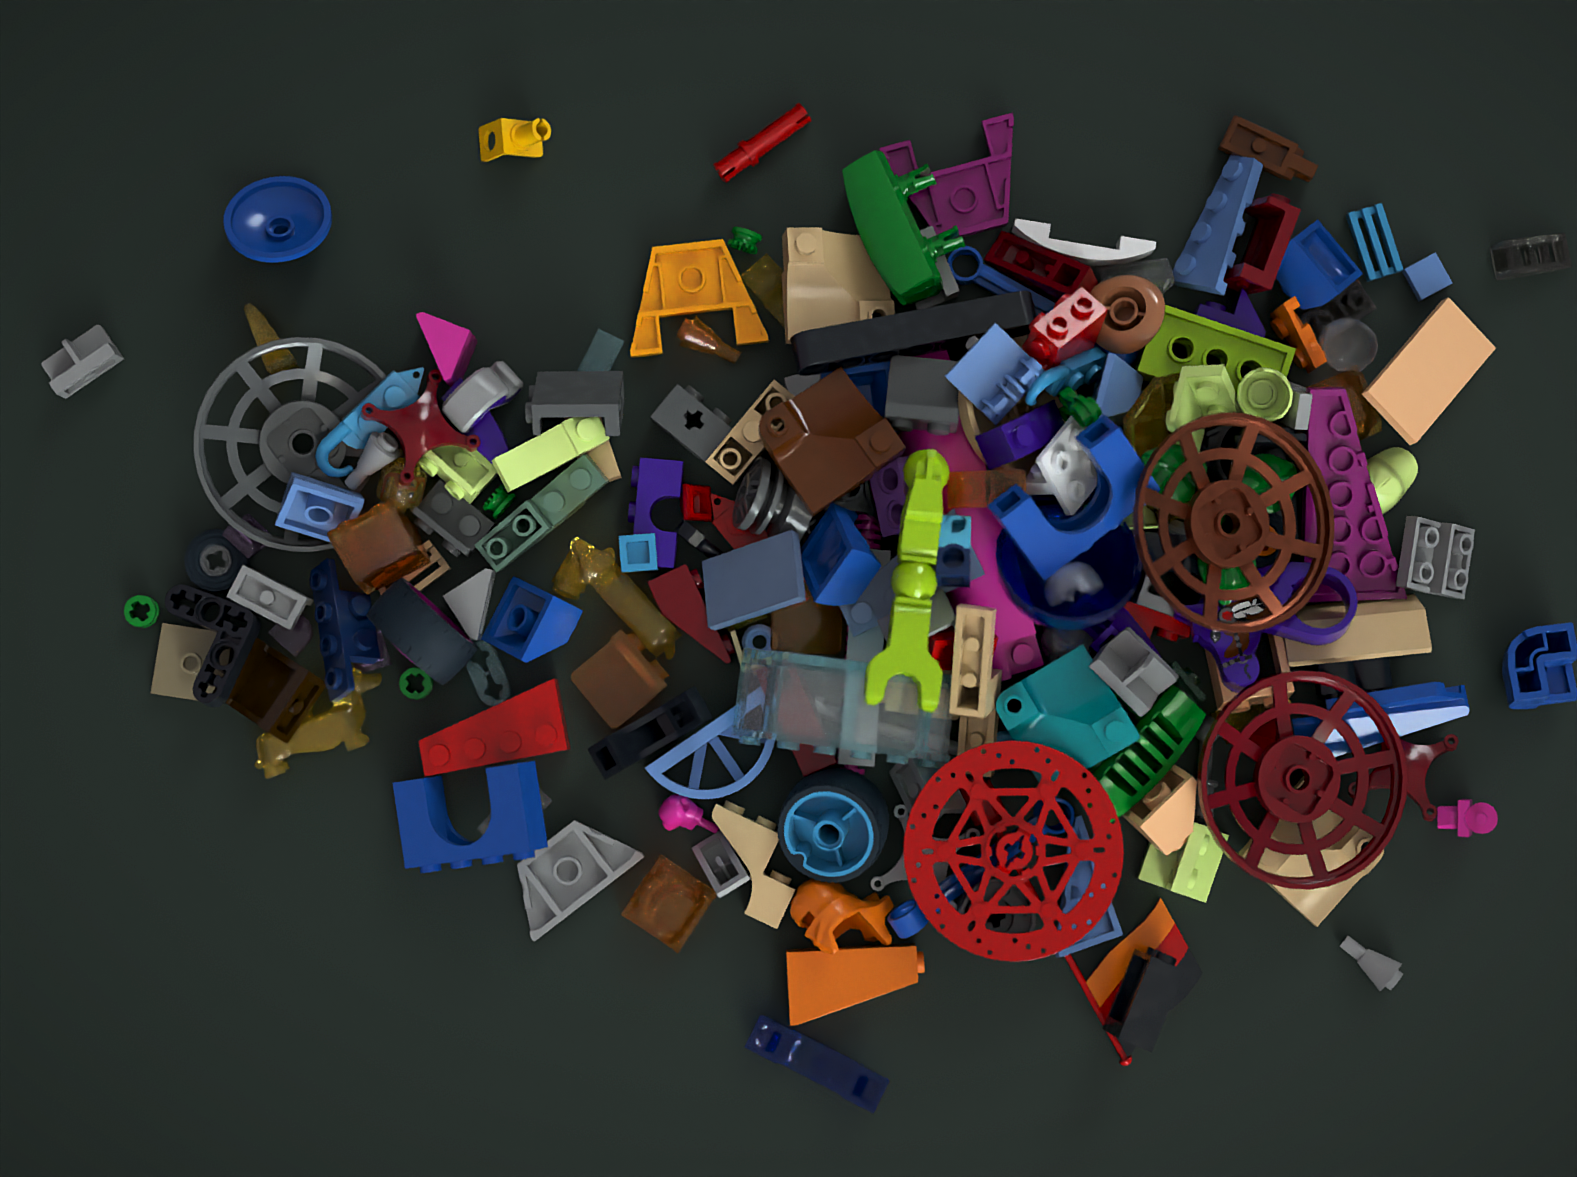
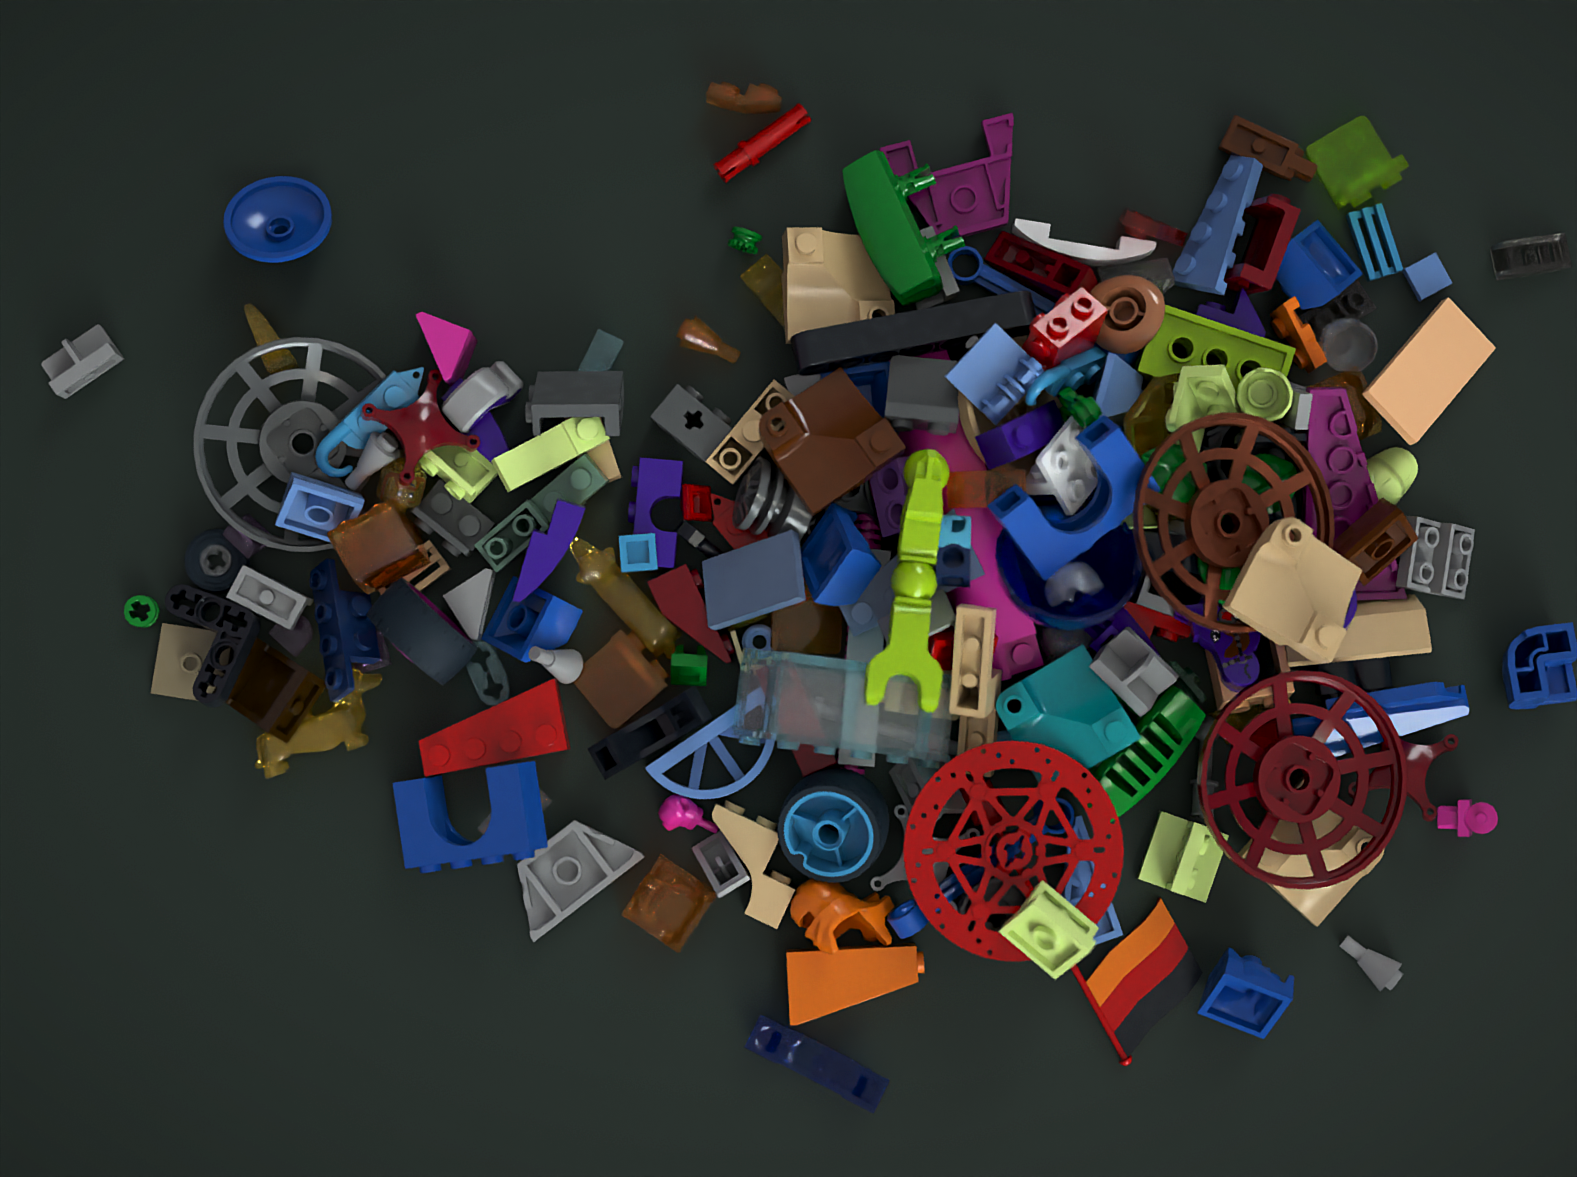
green bush [399,667,434,700] -> none
yellow bracket [479,118,551,162] -> none
green bush [482,484,517,520] -> none
clear yellow cone [552,544,592,600] -> none
light orange wing [630,239,769,358] -> none
black window [1102,947,1185,1053] -> none
light nougat slope [1122,764,1197,856] -> none
none -> dark purple slope [513,498,586,603]
none -> light grey cone [528,646,583,684]
none -> green tile [671,644,708,686]
none -> clear orange slope [706,81,782,114]
none -> yellowish green bracket [999,880,1099,979]
none -> clear red wing [1120,207,1188,246]
none -> blue brick [1197,947,1294,1039]
none -> tan slope [1223,517,1363,664]
none -> clear neon green bracket [1305,116,1409,210]
none -> reddish brown slope [1333,498,1419,586]

